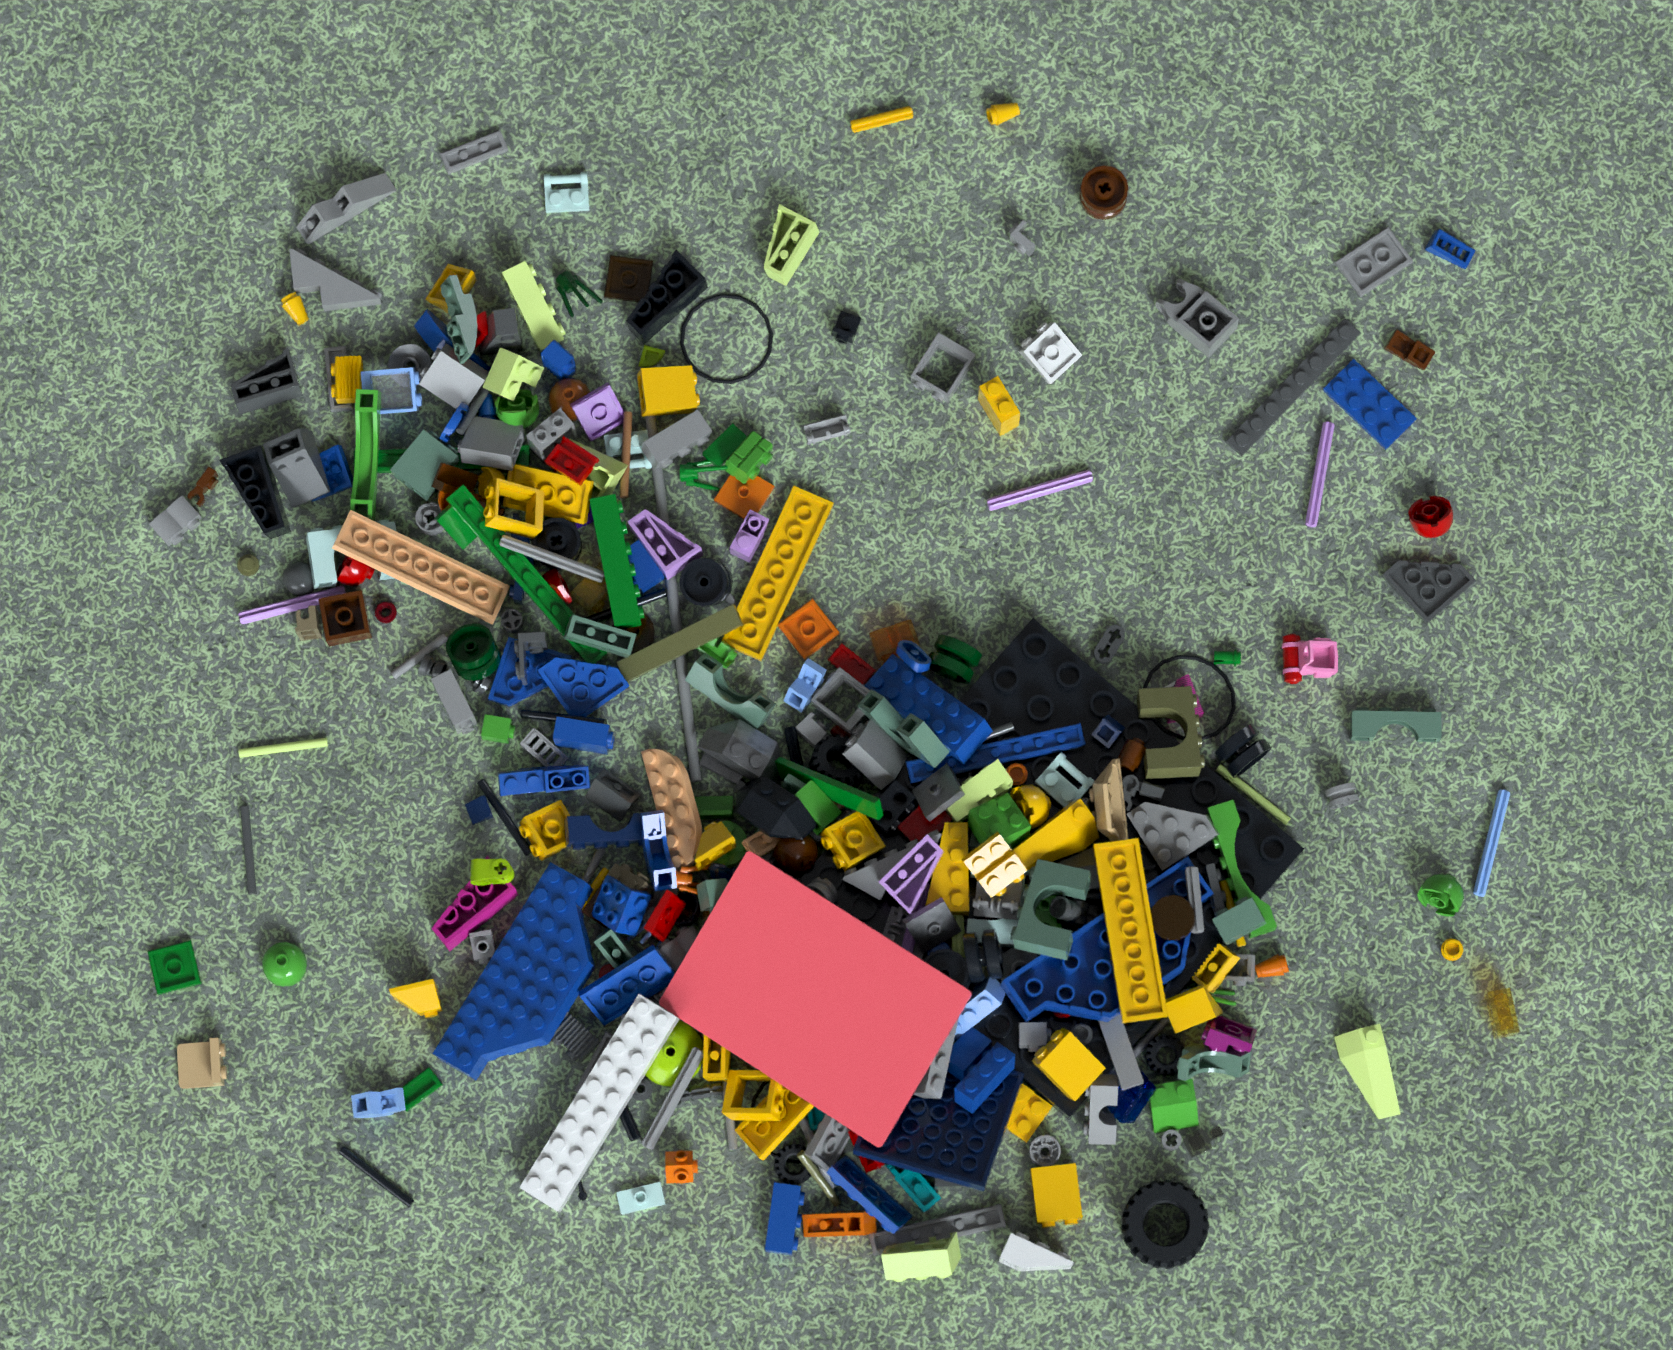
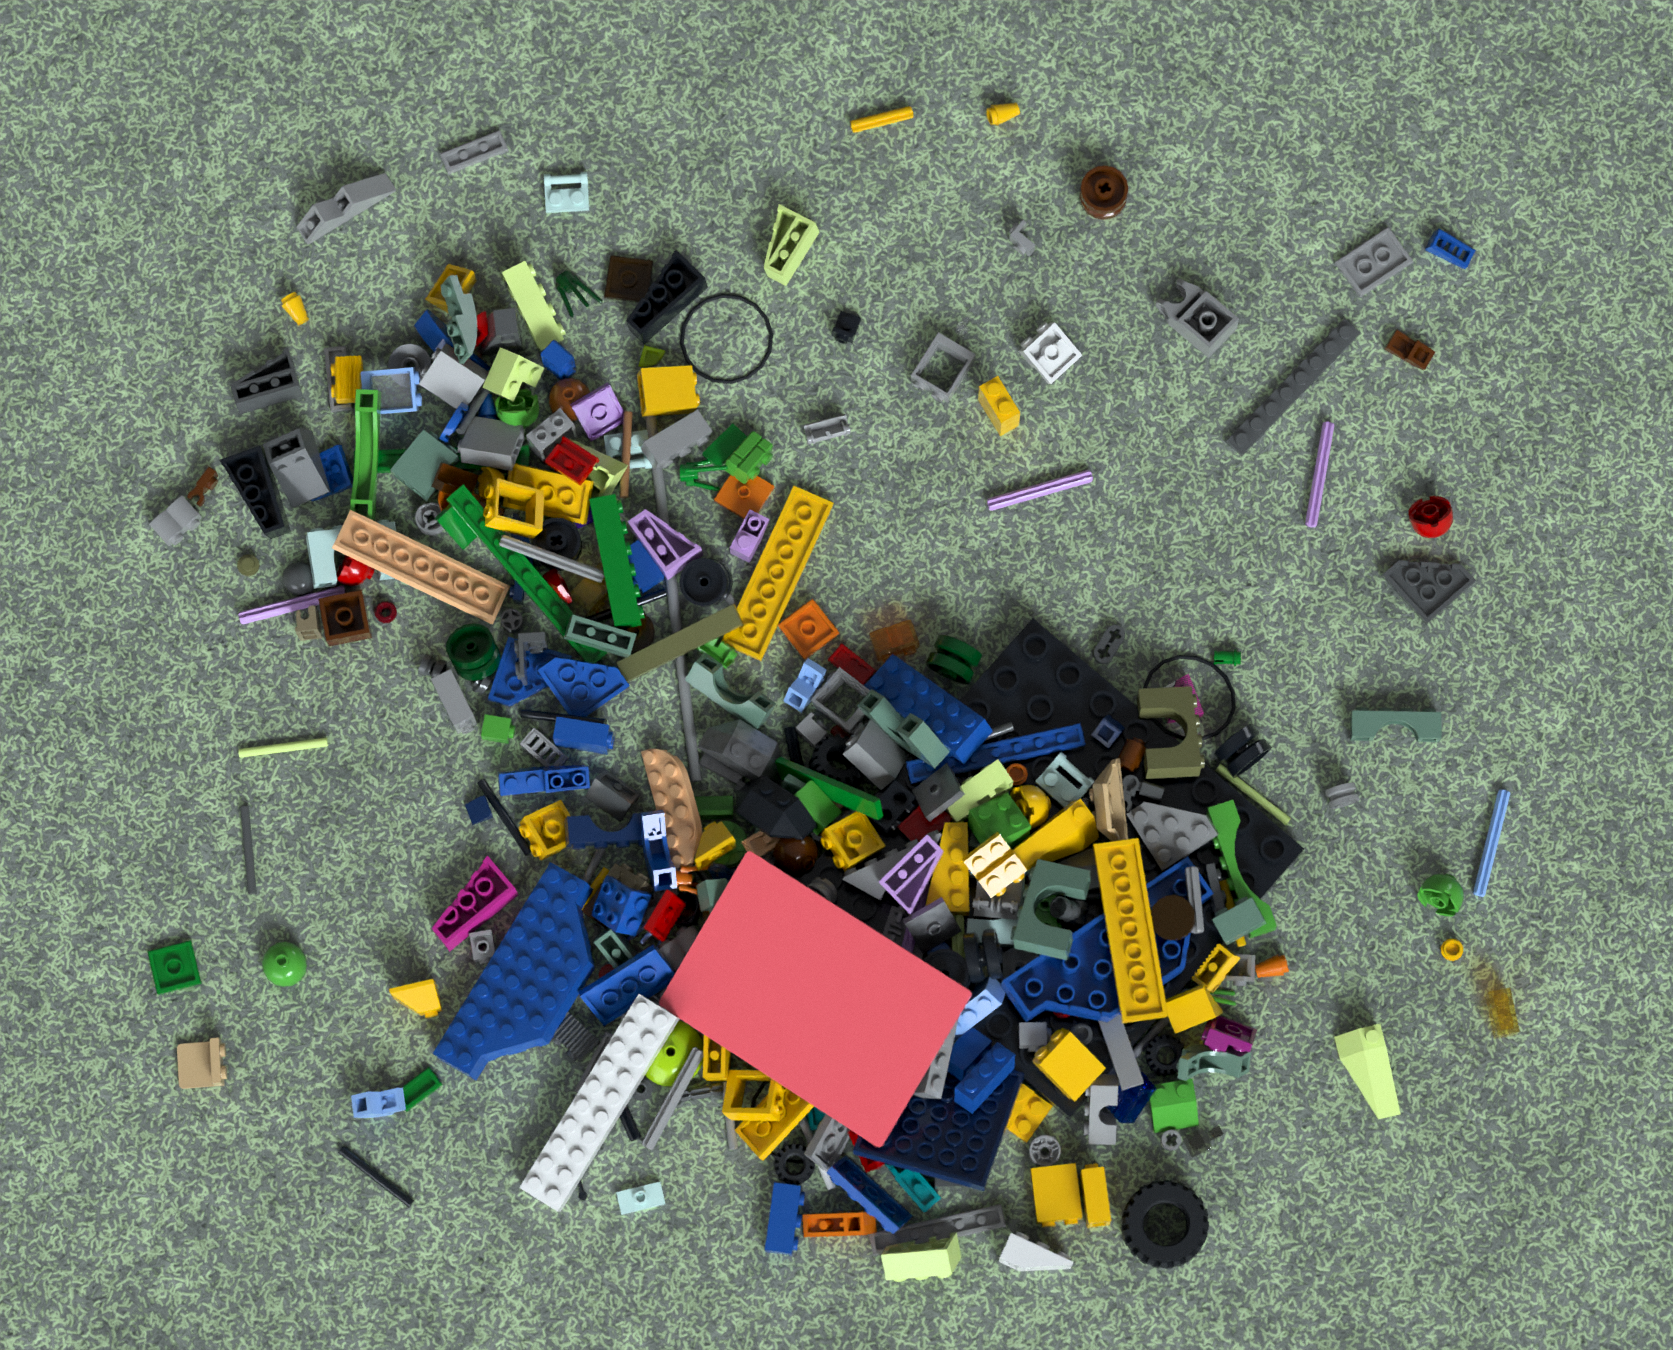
light grey slope [289,248,382,312] -> none
light grey bar [390,633,448,679] -> none
lime piece [470,858,515,886] -> none
orange brick [665,1150,698,1184] -> none
olive bar [797,1150,842,1207] -> none
blue plate [896,640,932,673] -> none
bright pink piece [1282,634,1338,684] -> none
blue plate [1323,359,1417,450] -> none
none -> yellow brick [1080,1163,1111,1228]

